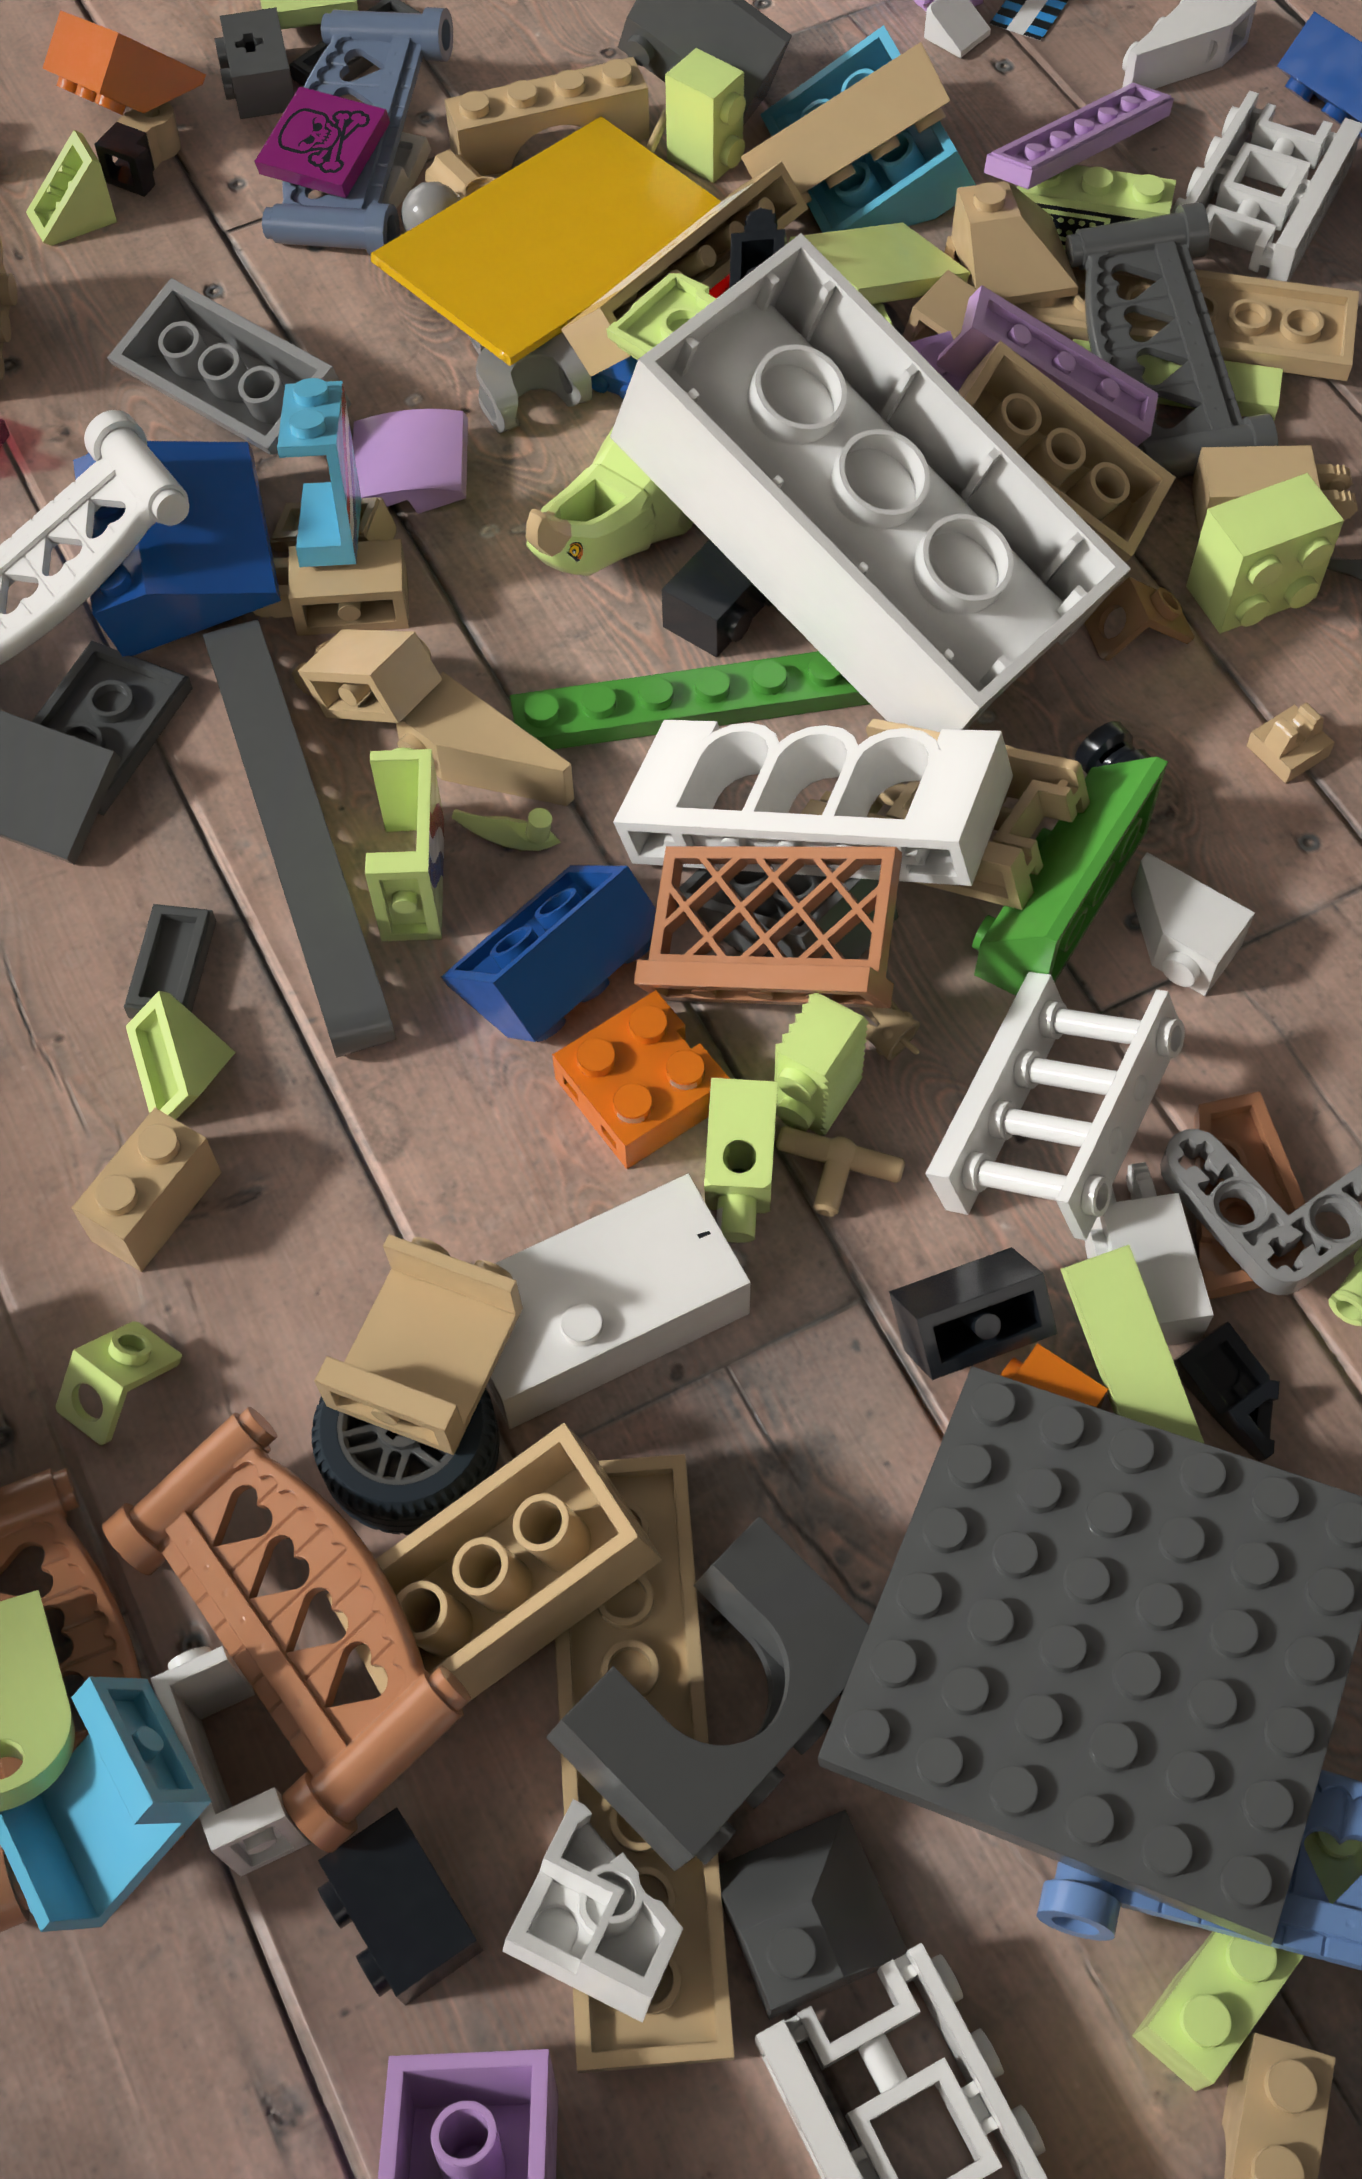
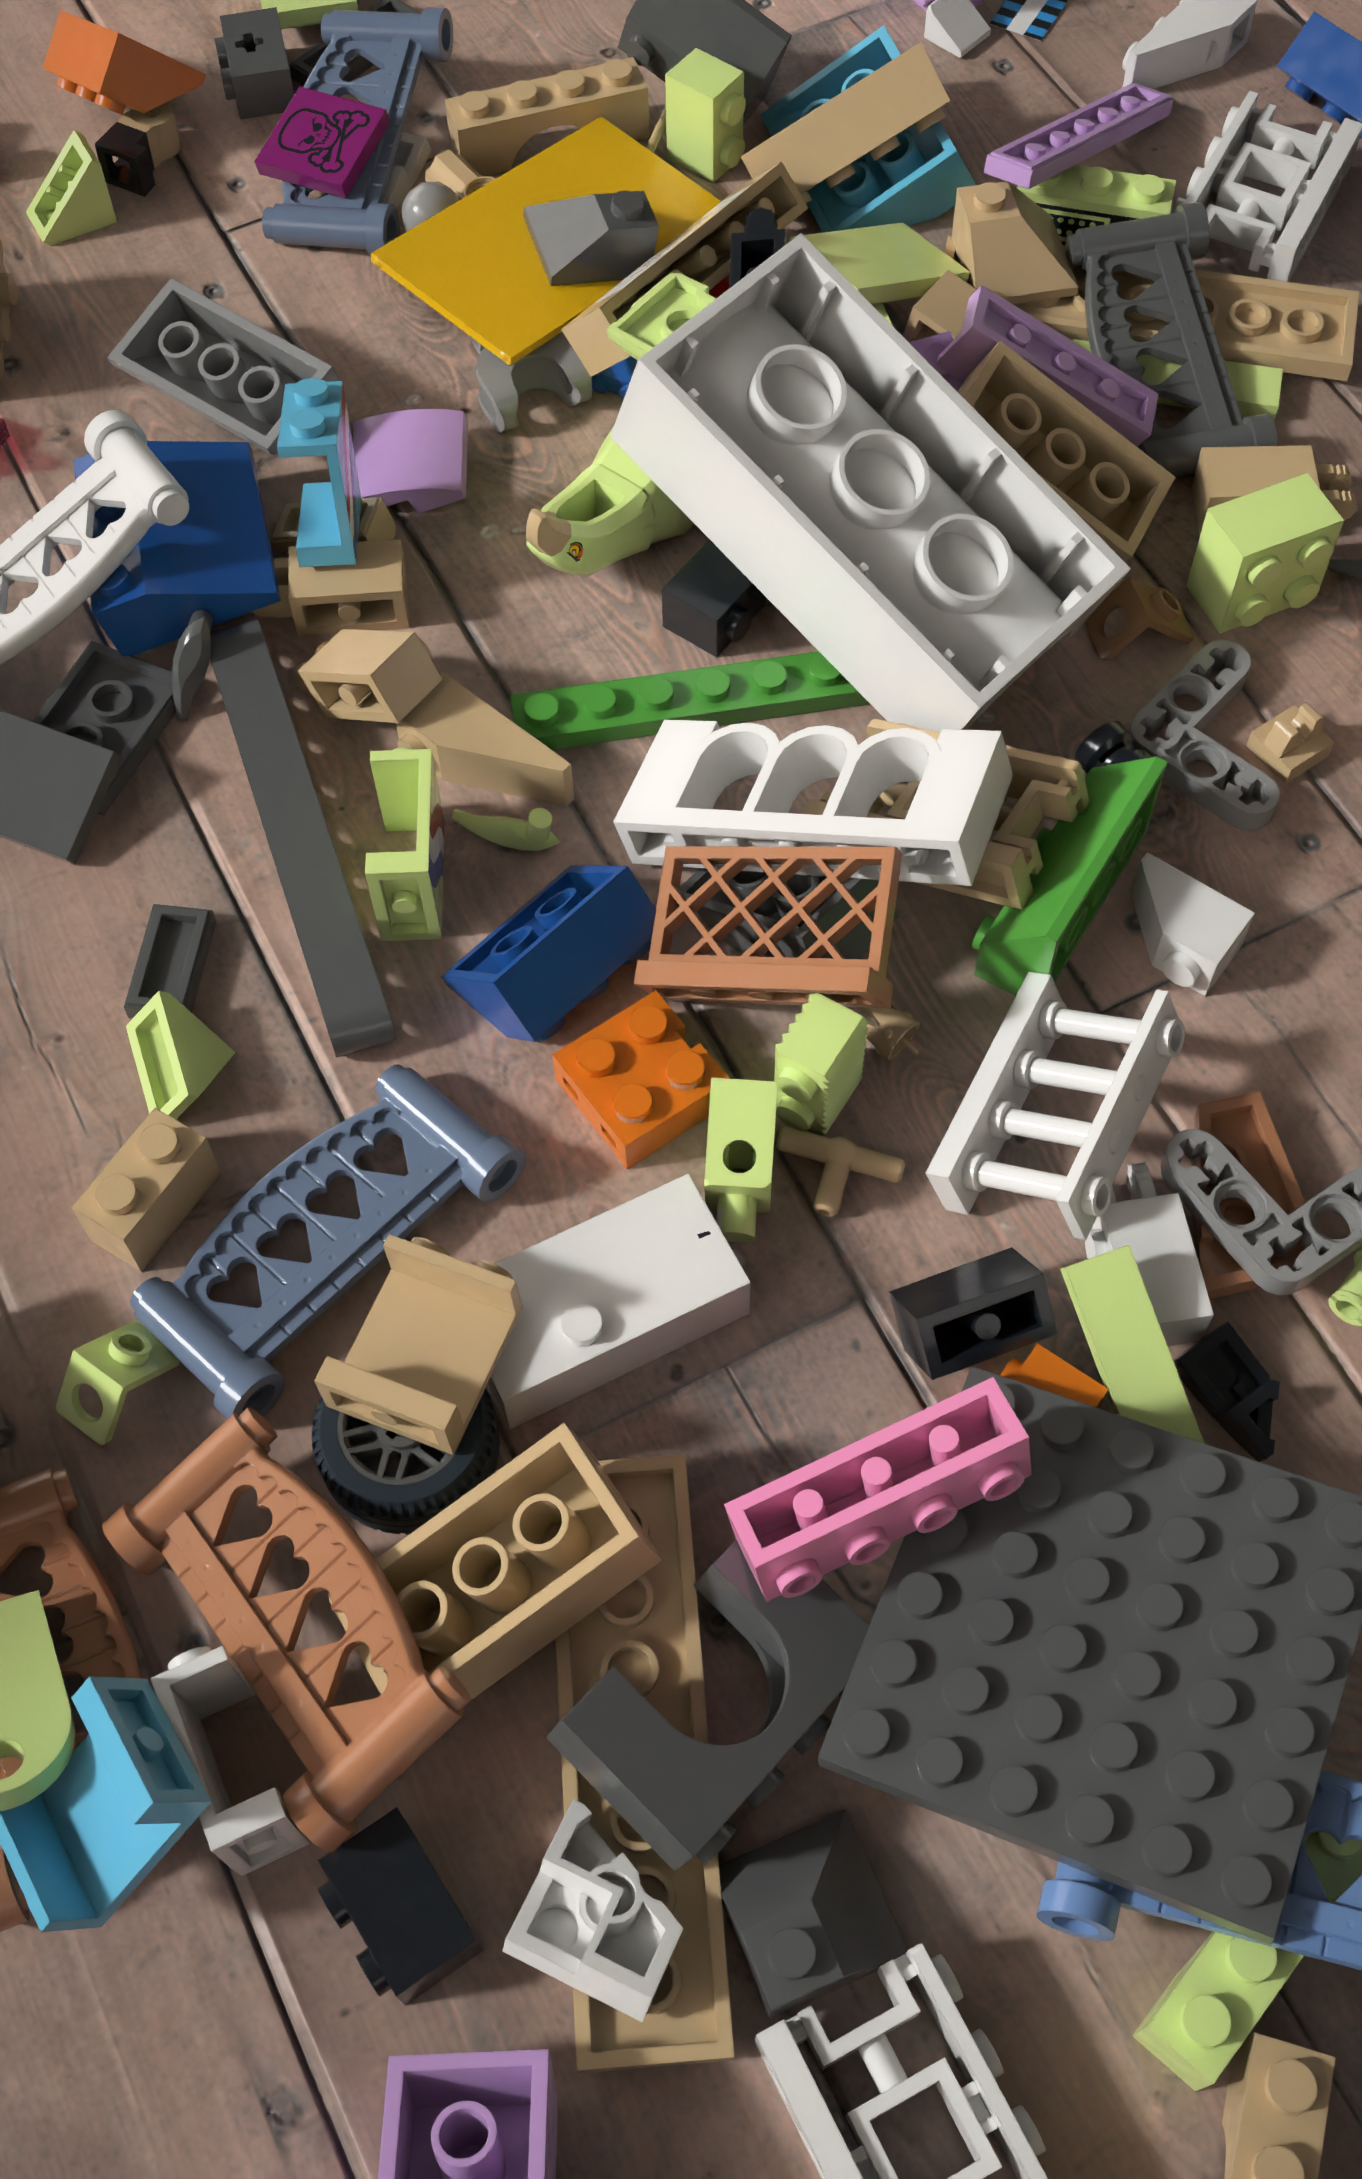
none -> sand blue piece [130,1064,526,1419]
none -> dark grey bar [172,610,214,721]
none -> dark grey slope [523,191,659,286]
none -> bright pink brick [724,1377,1032,1602]
none -> light grey beam [1129,639,1280,831]

